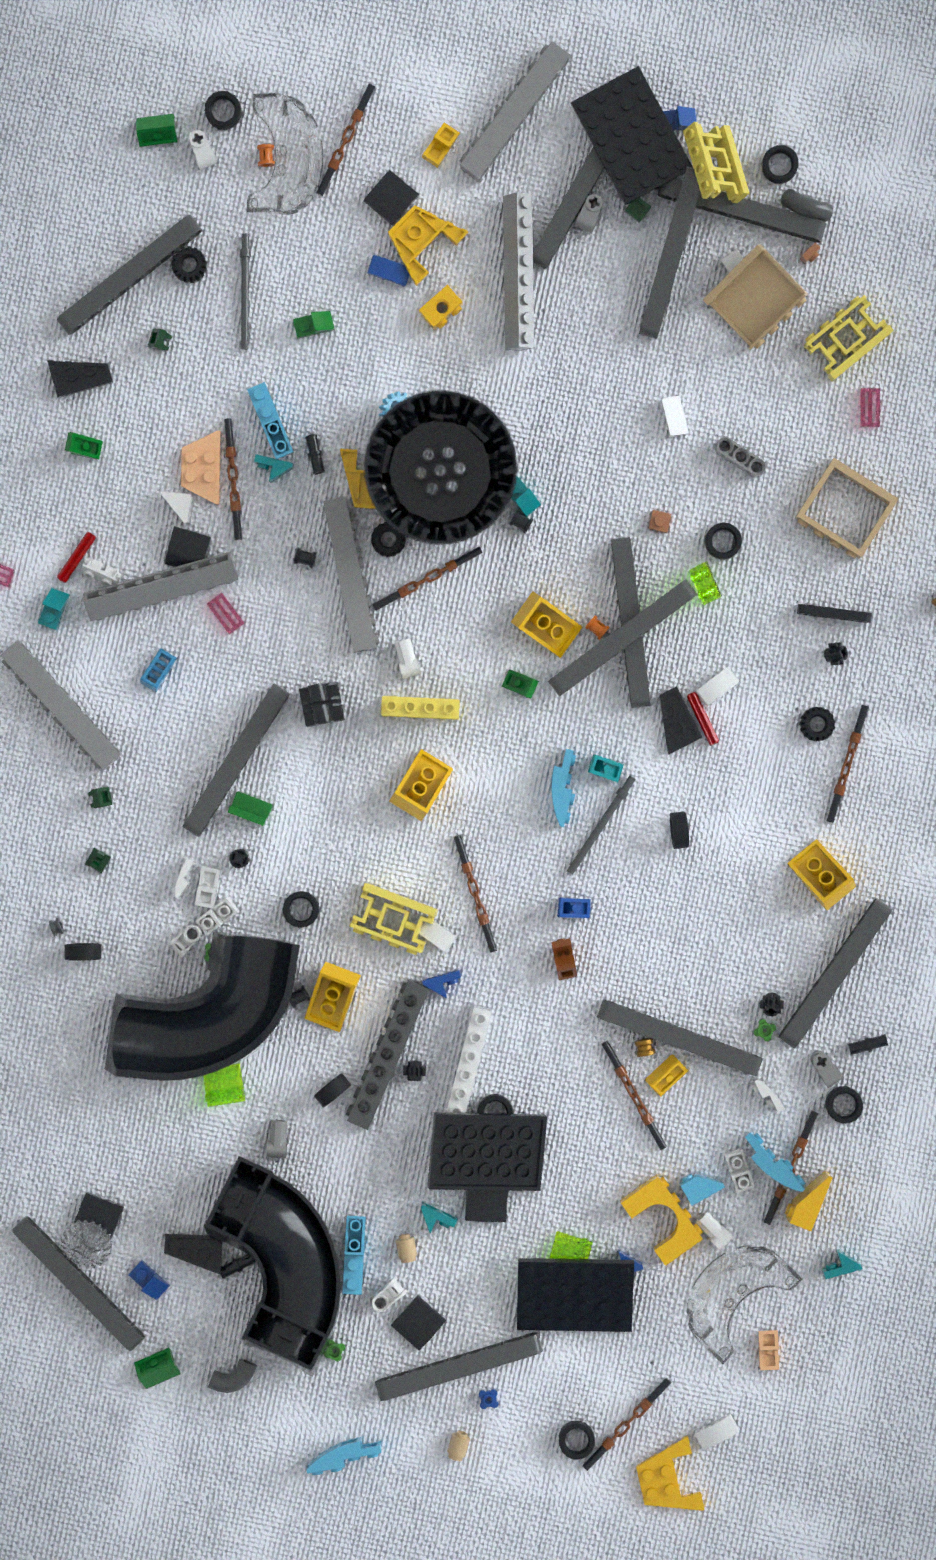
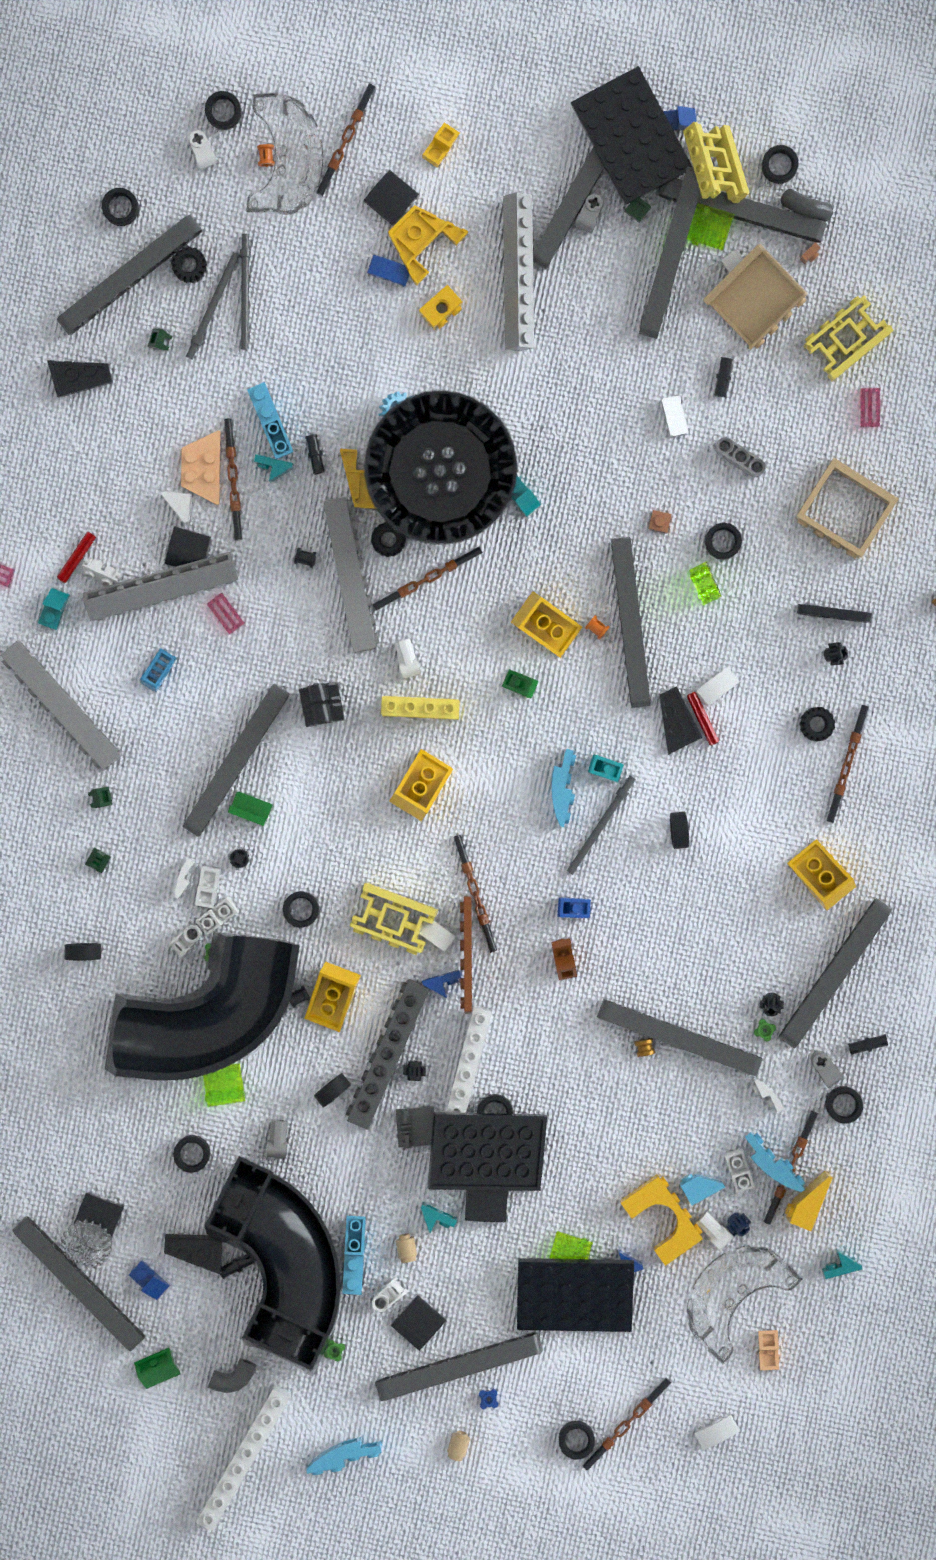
dark grey bush [49,918,64,937] -> none
green slope [65,432,103,460] -> none
green panel [136,114,177,147] -> none
green slope [293,311,335,339] -> none
light grey brick [459,41,570,182] -> none
black bush [509,510,534,534] -> none
dark grey beam [548,579,698,697] -> none
piece [602,1040,667,1150] -> none
yellow wing [636,1435,705,1511] -> none
yellow slope [645,1054,688,1097] -> none
none -> black tyre [101,188,139,226]
none -> black tyre [173,1135,211,1173]
none -> dark grey bar [186,252,240,360]
none -> white brick [196,1385,291,1532]
none -> dark grey hinge [396,1106,434,1148]
none -> dark orange plate [460,896,472,1014]
none -> clear neon green hinge [686,203,735,250]
none -> black pin [714,357,733,397]
none -> dark blue gear [726,1213,751,1237]

